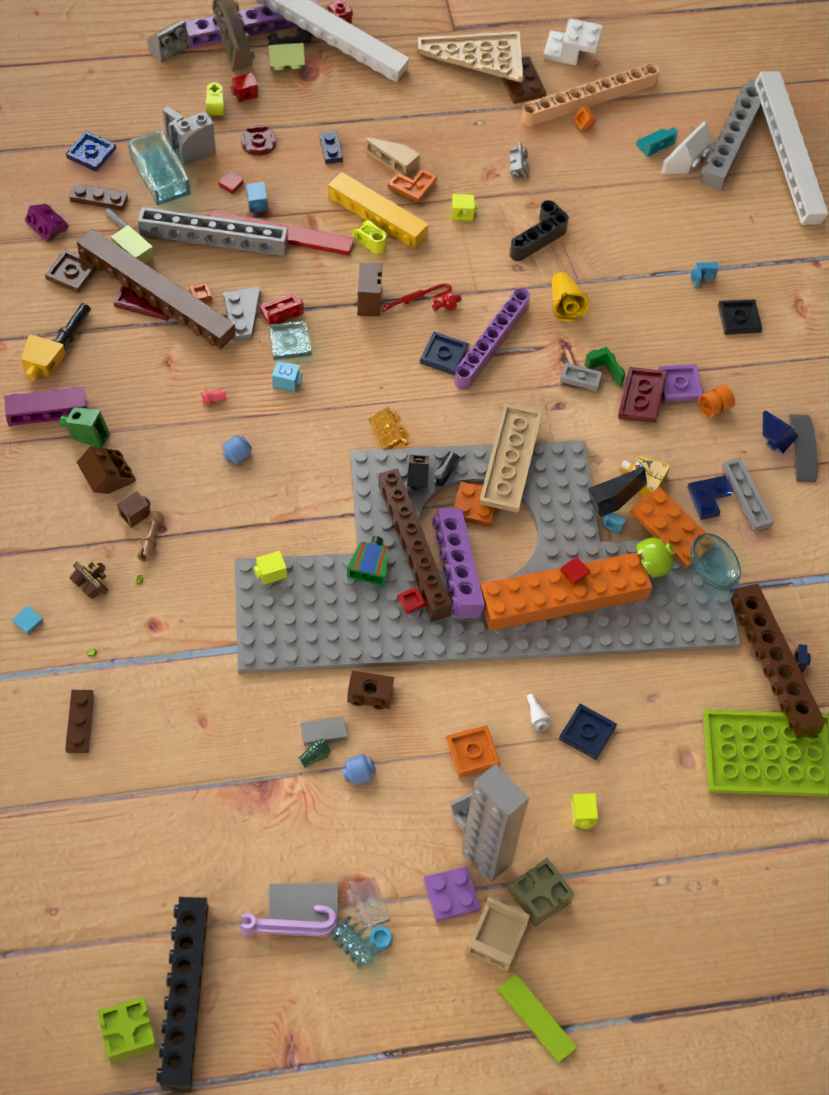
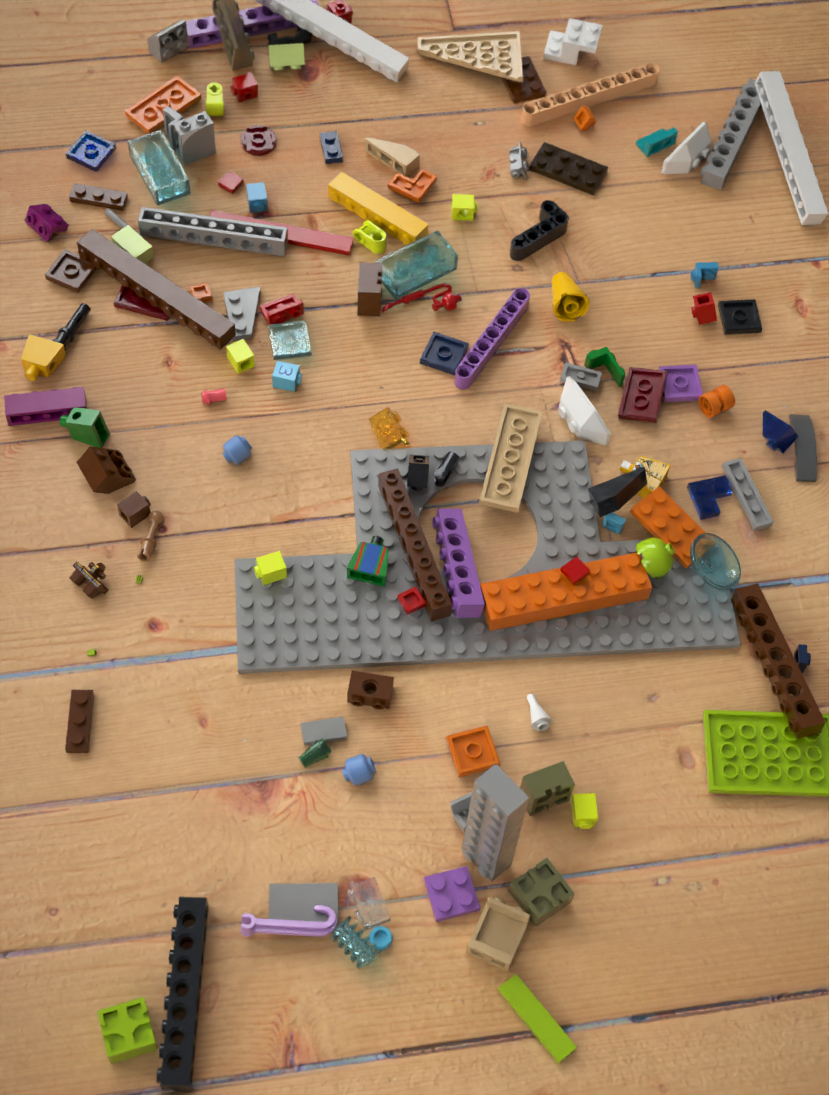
medium azure tile [12,606,43,635] -> none
orange plate [453,481,495,527] -> none
dark blue tile [559,703,617,760] -> none
none -> orange plate [125,76,201,135]
none -> neon yellow brick [226,339,255,374]
none -> clear light blue brick [376,230,458,300]
none -> olive piece [520,761,575,816]
none -> dark brown plate [529,142,608,196]
none -> white wedge [558,376,611,445]
none -> red brick [691,292,717,325]

